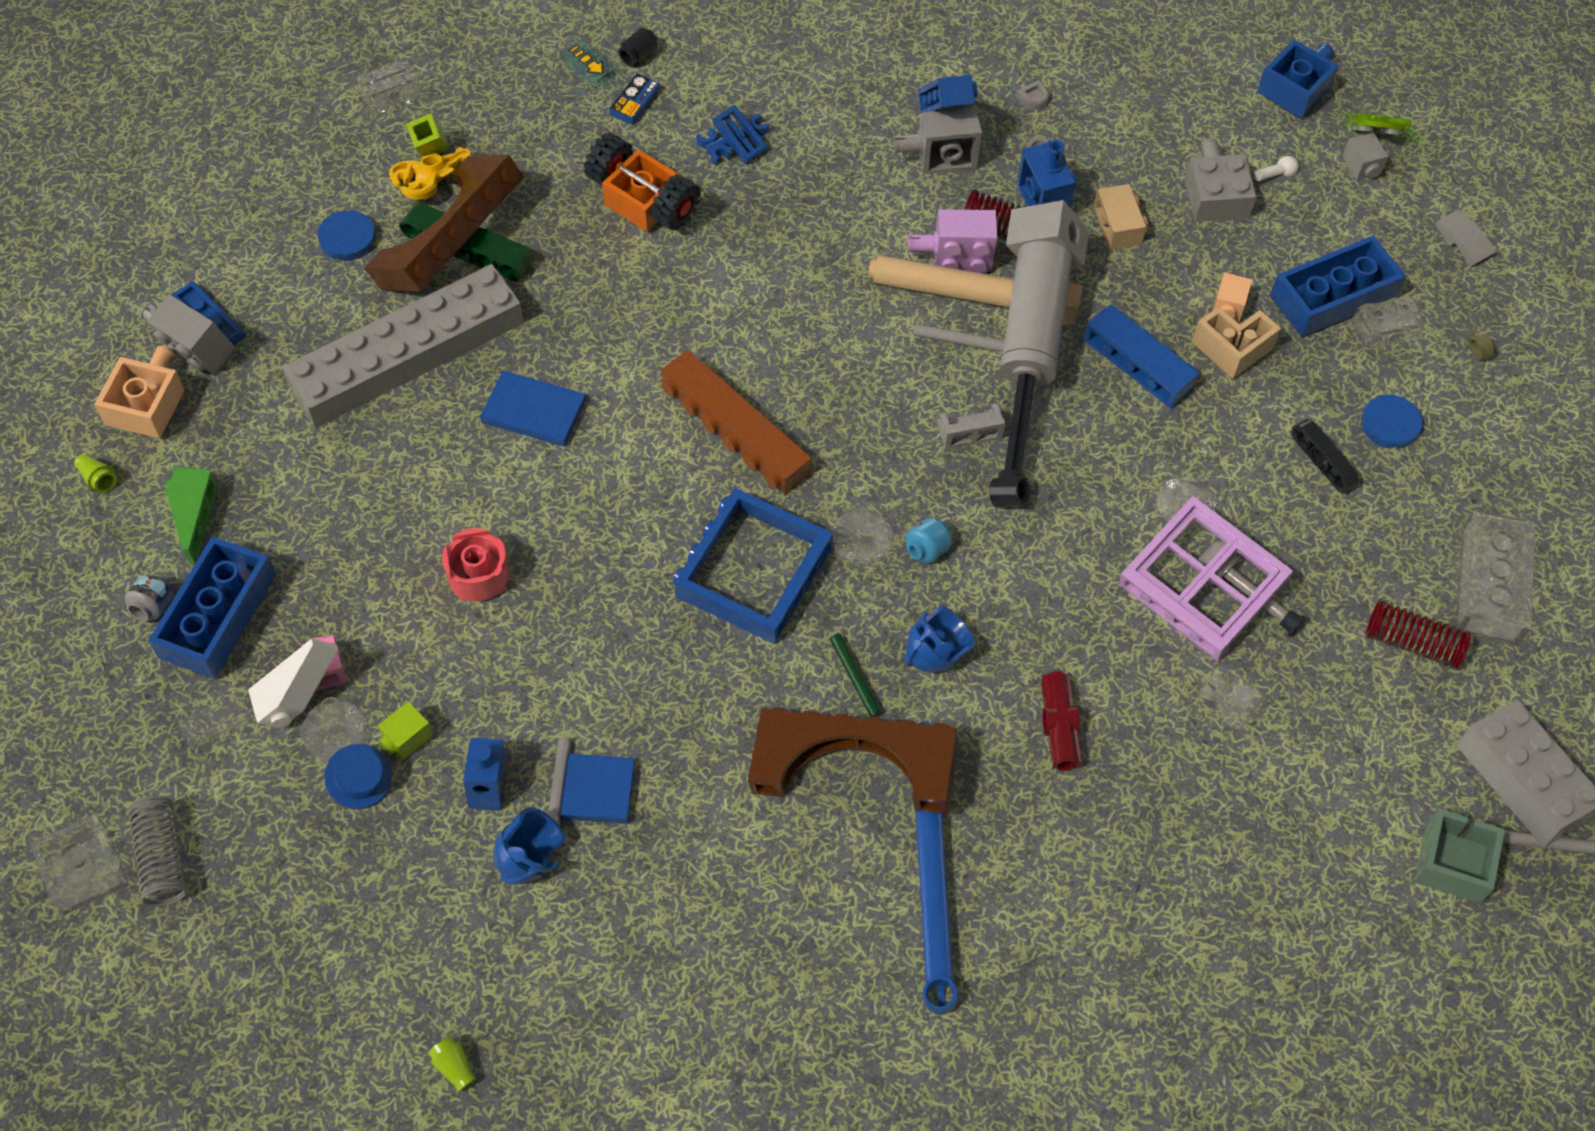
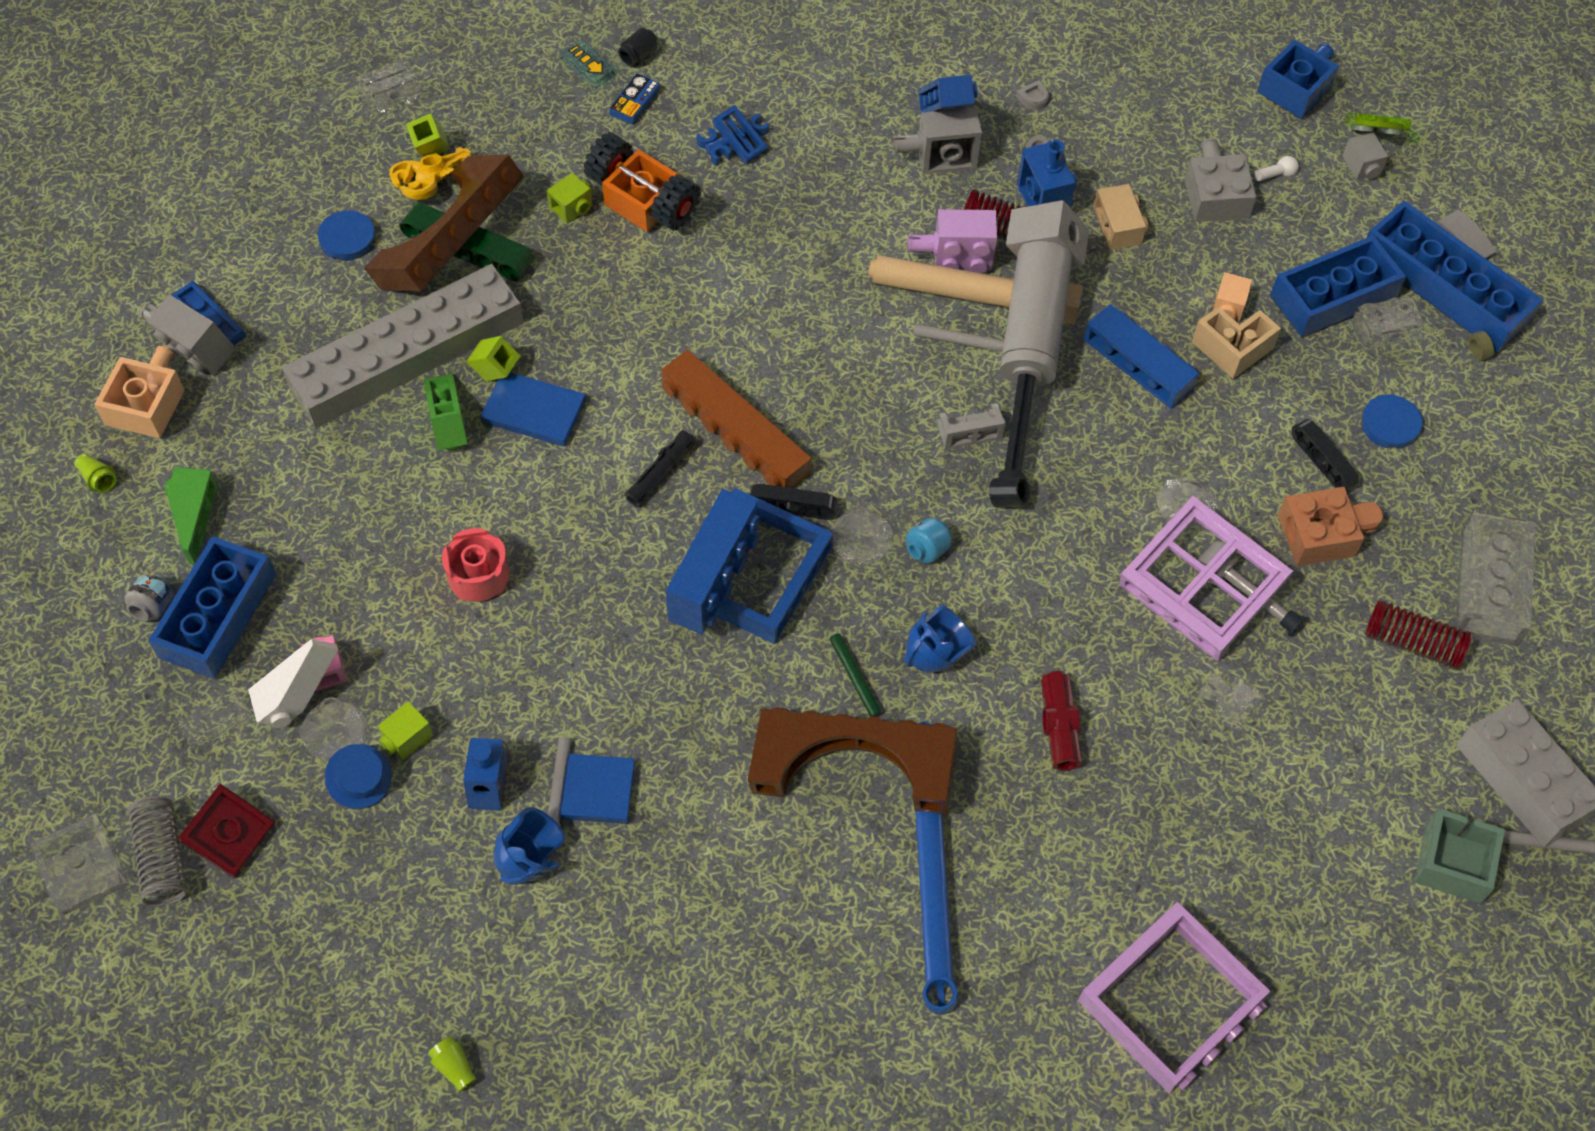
none -> dark red tile [177,783,275,878]
none -> bright green slope [424,373,468,450]
none -> lime brick [466,336,521,381]
none -> lime brick [546,173,592,224]
none -> black pin [624,430,696,507]
none -> blue brick [666,489,760,635]
none -> black beam [750,484,838,520]
none -> lavender window [1078,902,1270,1094]
none -> nougat brick [1278,487,1383,566]
none -> blue brick [1367,201,1543,353]

